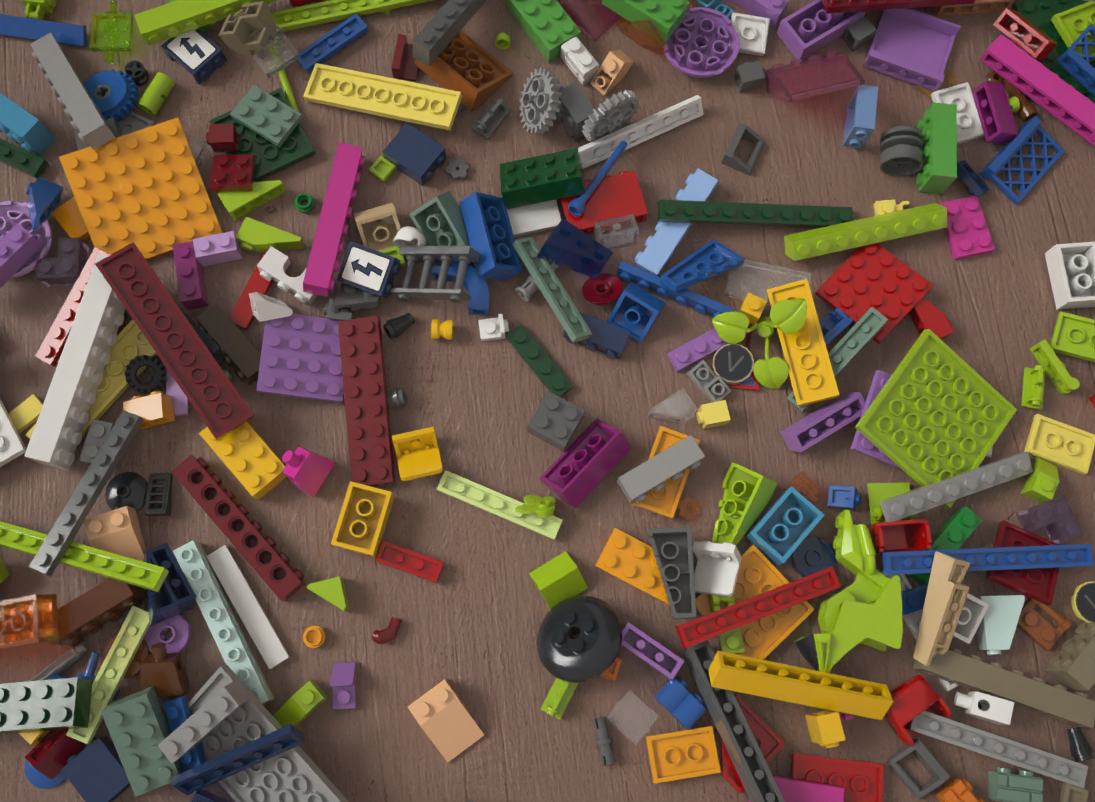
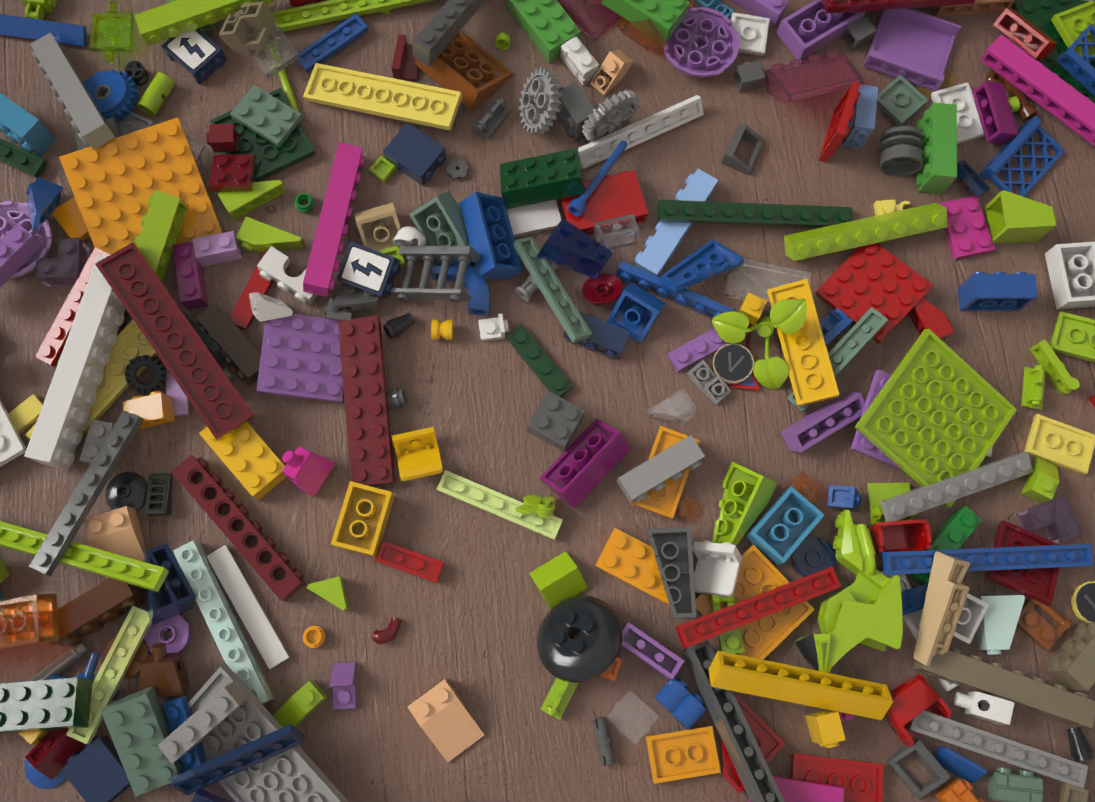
light yellow brick [696,400,731,429] -> none
none -> lime brick [135,190,189,282]
none -> red plate [818,81,861,163]
none -> sand green plate [877,74,928,126]
none -> blue slope [933,746,987,783]
none -> blue brick [957,272,1038,311]
none -> lime slope [984,191,1057,244]

